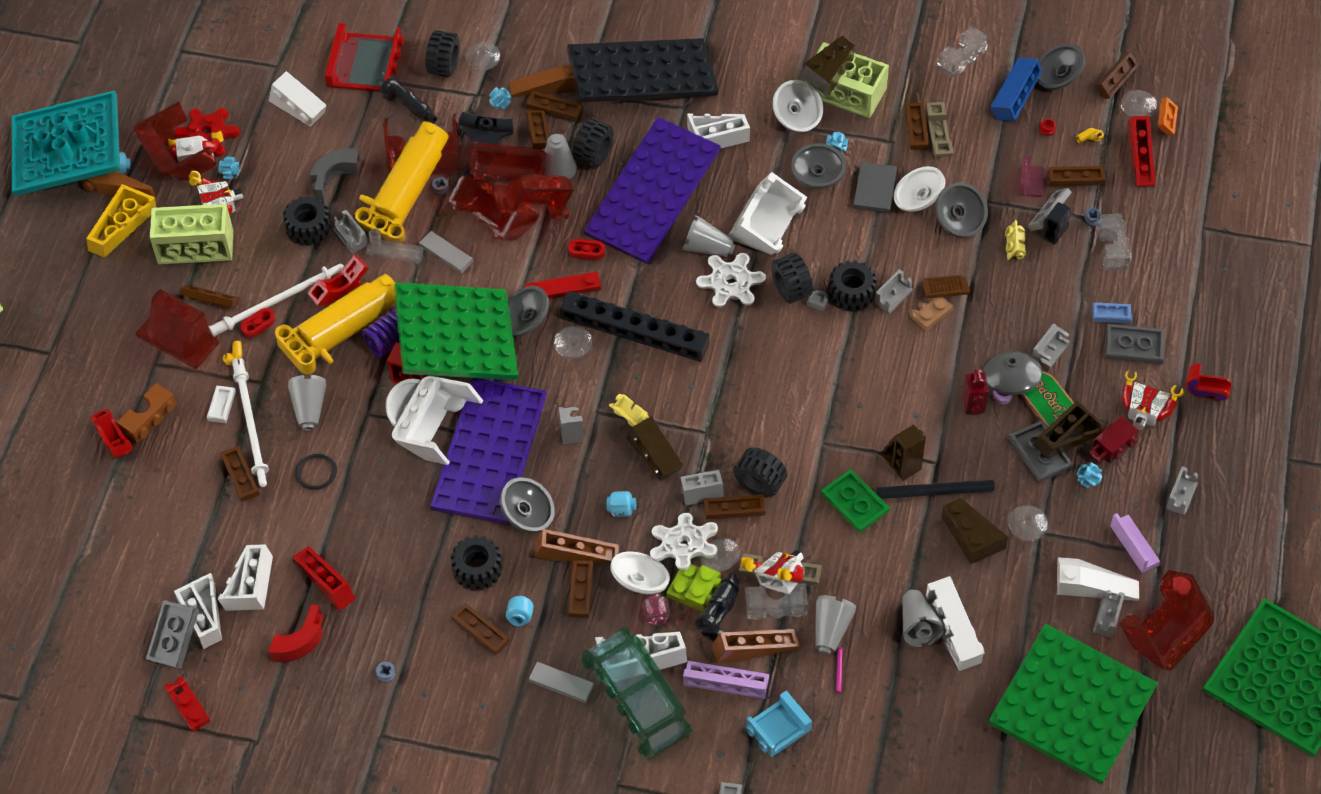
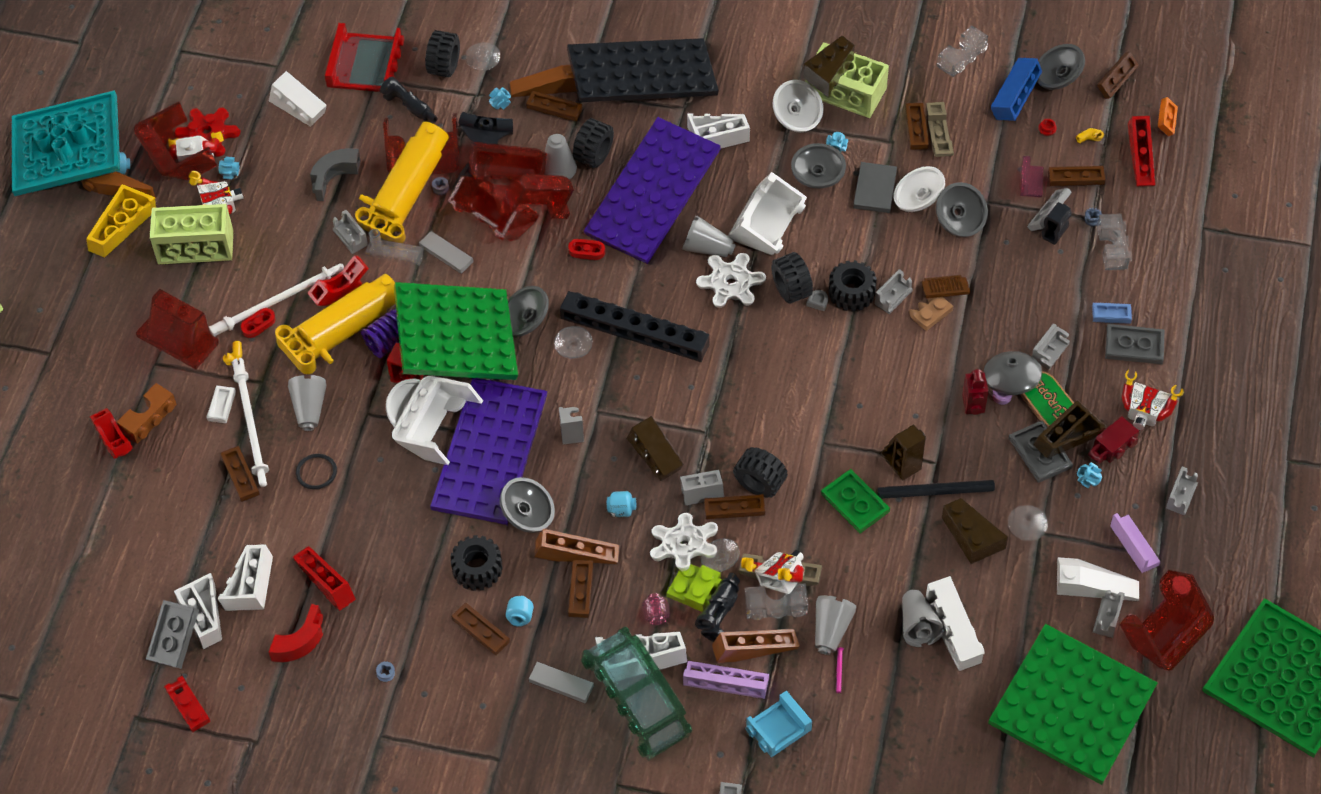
reddish brown plate [179,285,240,309] -> none
black tyre [283,196,332,246] -> none
red plate [524,271,601,299] -> none
reddish brown plate [526,110,550,149] -> none
light yellow hinge [609,394,649,427] -> none
white dish [610,552,670,594] -> none
light yellow hinge [1005,220,1026,260] -> none
clear dish [1121,90,1157,117] -> none
red animal [1185,363,1232,401] -> none

